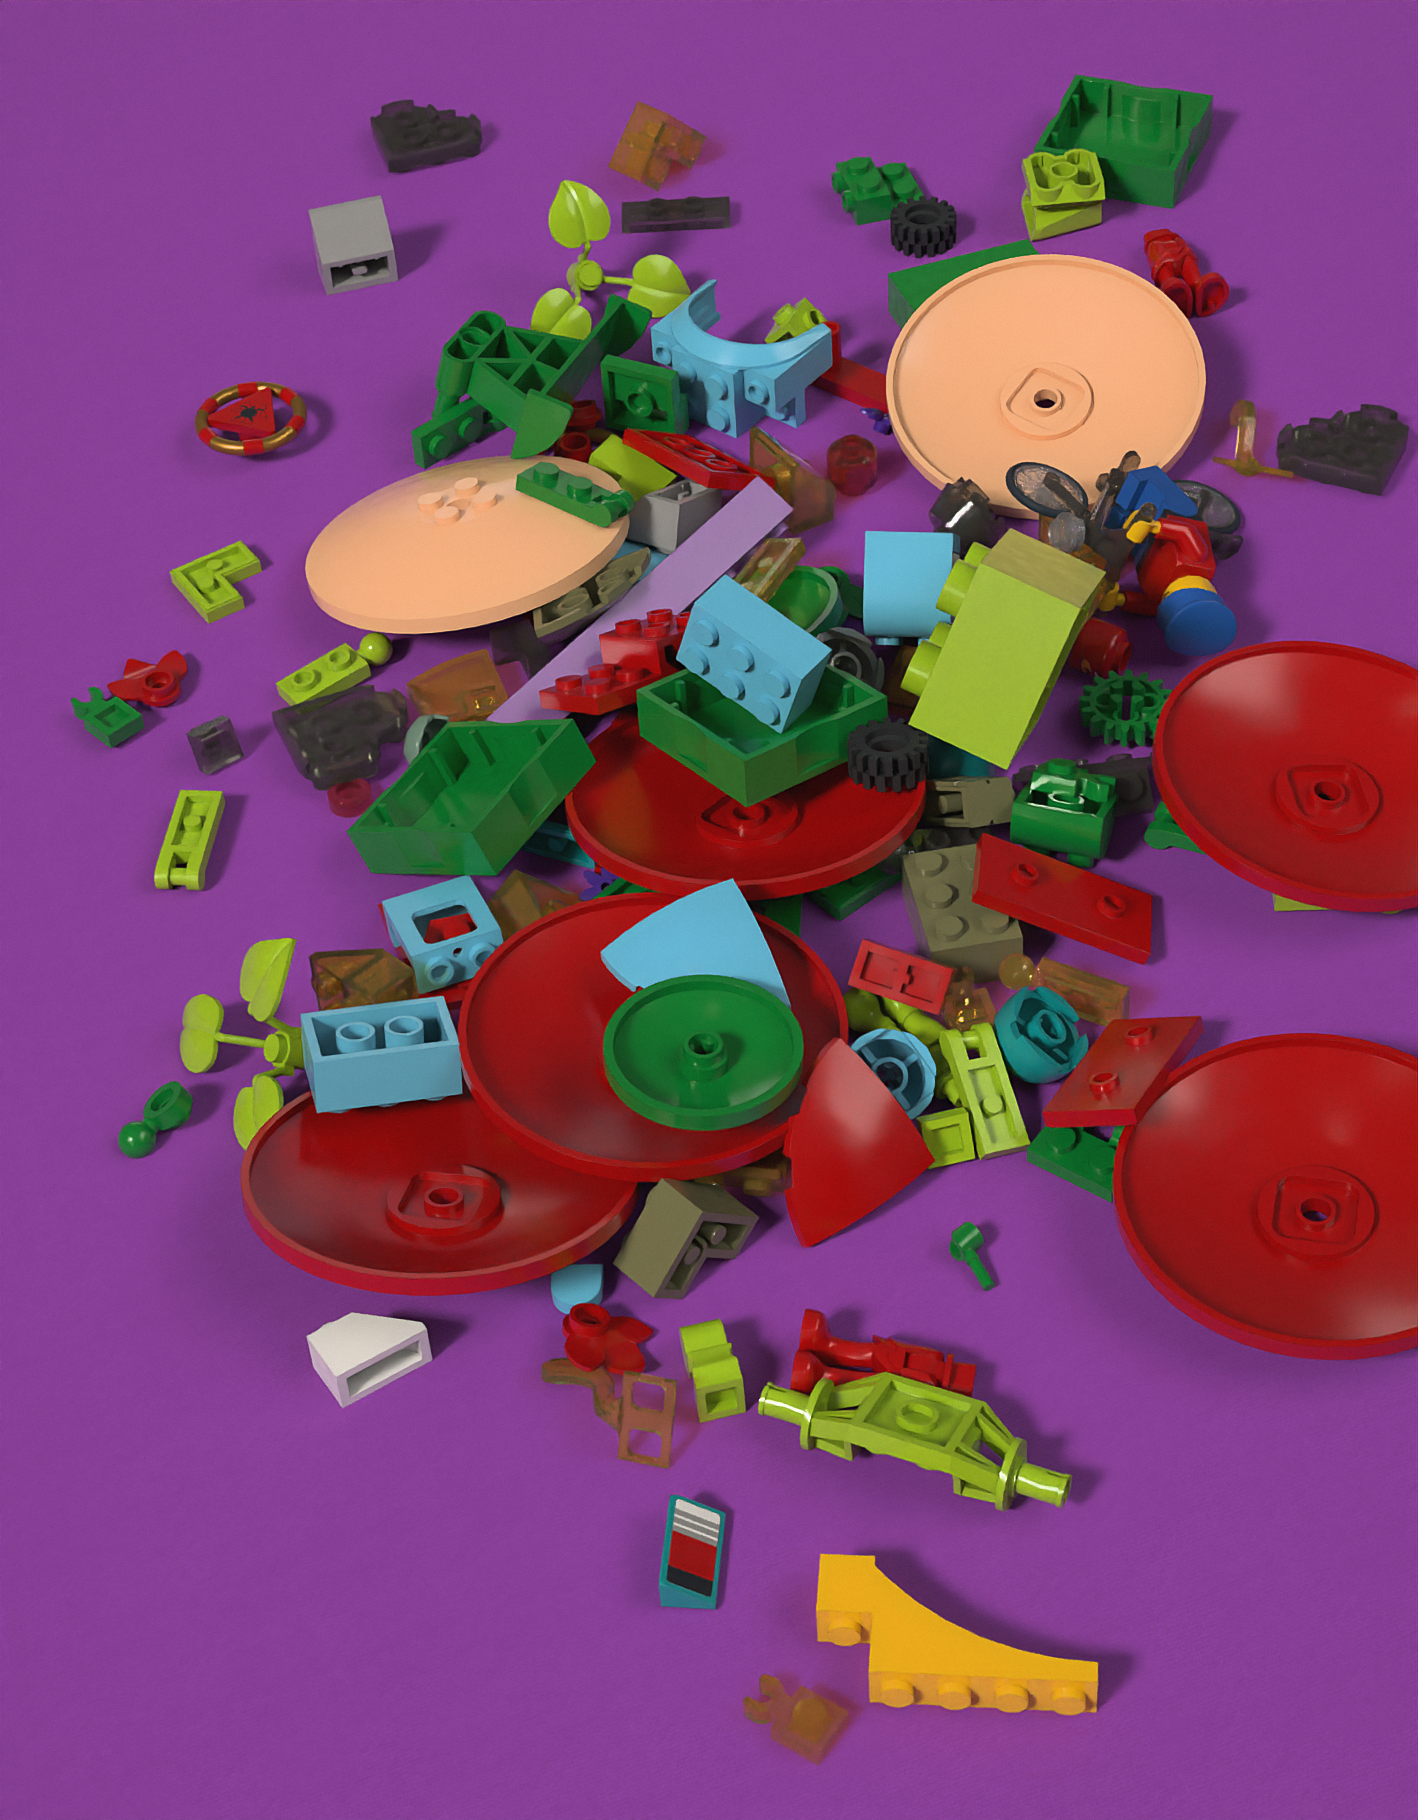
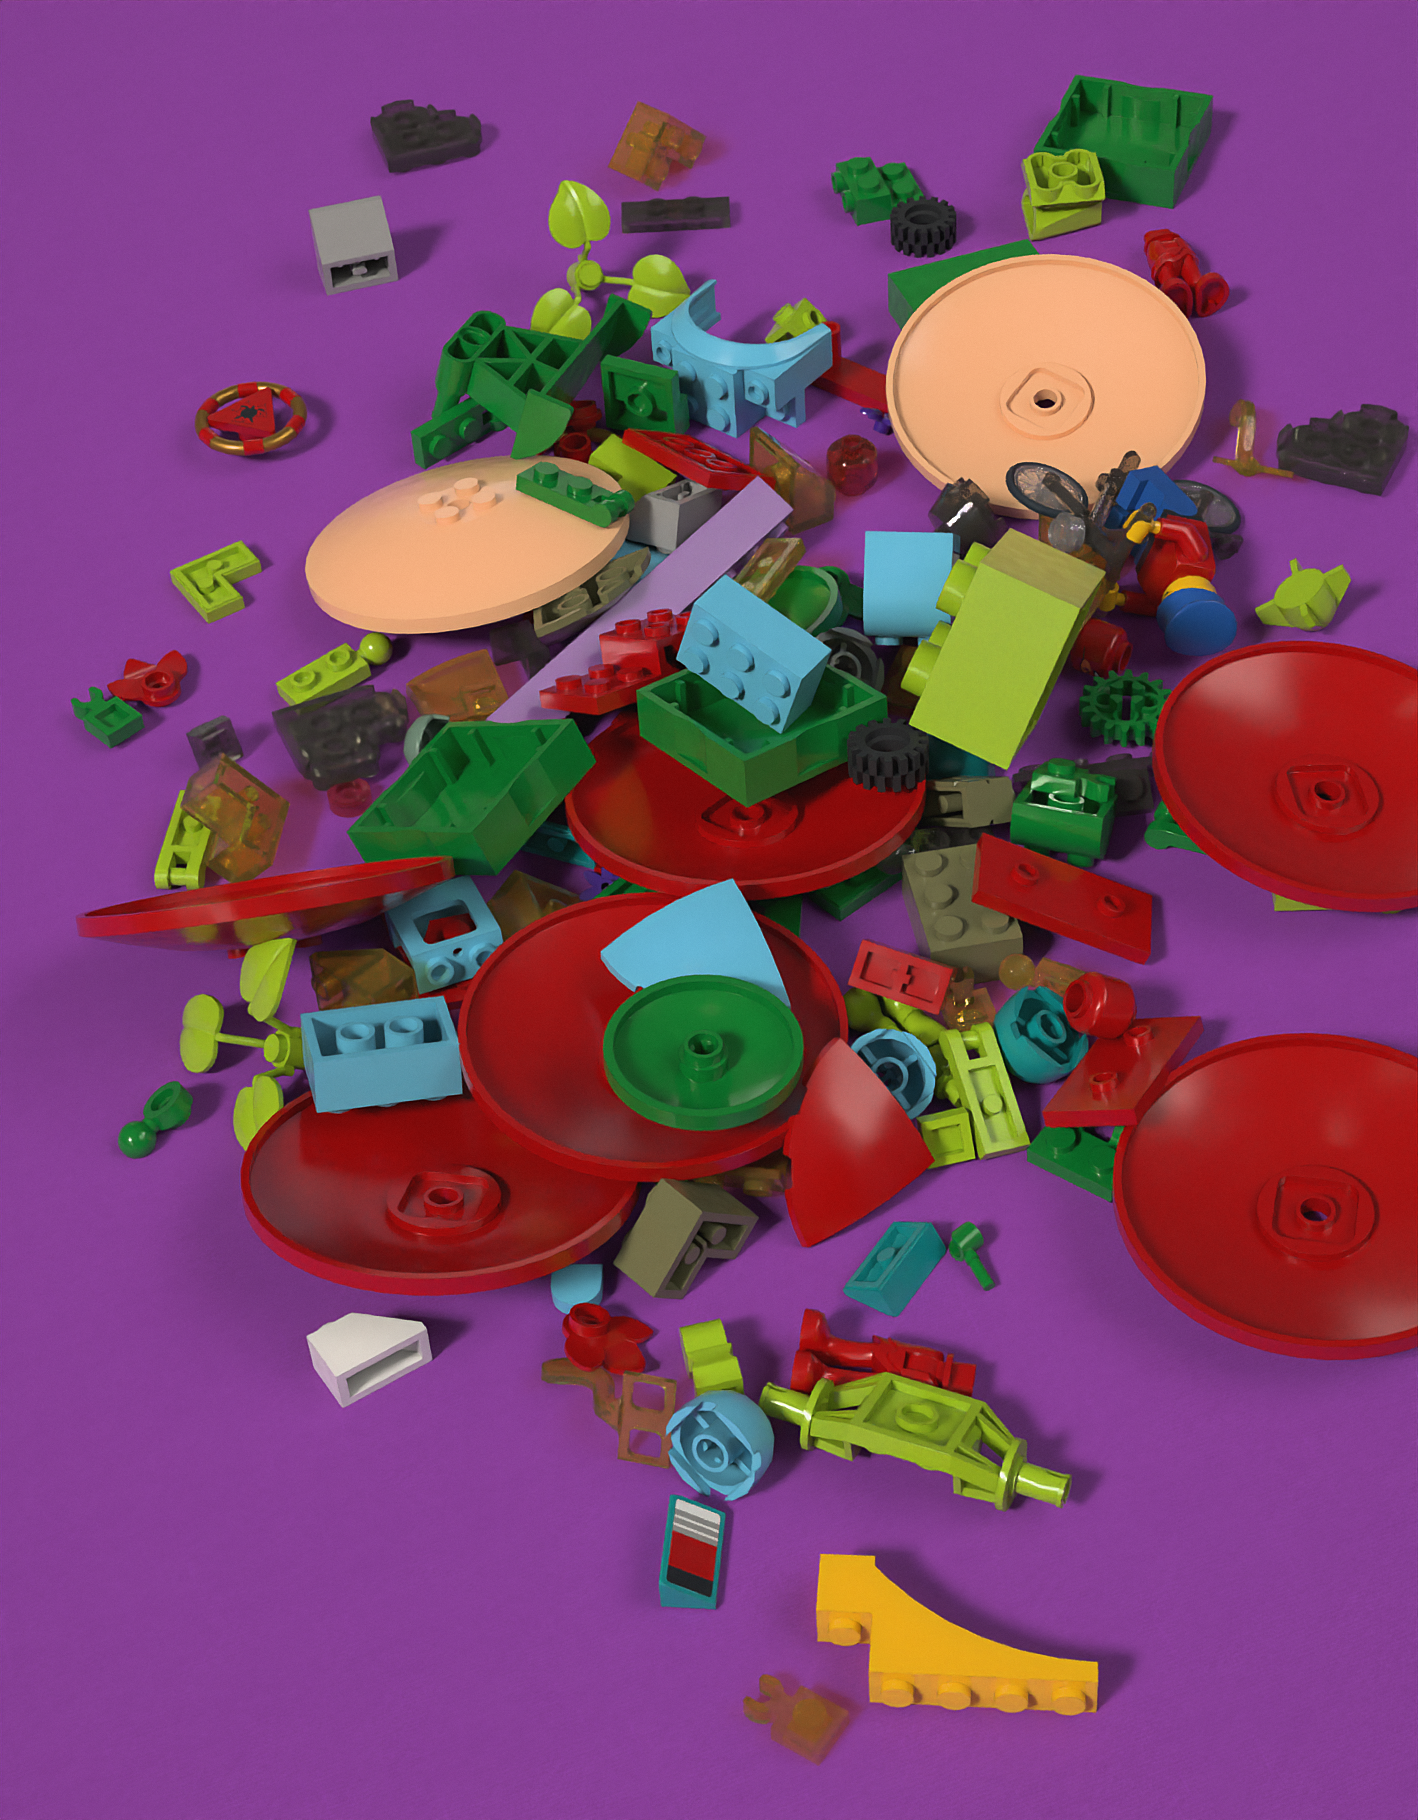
none -> red dish [75,856,455,959]
none -> clear yellow brick [180,753,290,883]
none -> medium azure cylinder [666,1390,774,1501]
none -> teal slope [842,1221,946,1317]
none -> red head [1063,972,1137,1040]
none -> lime piece [1255,558,1351,631]

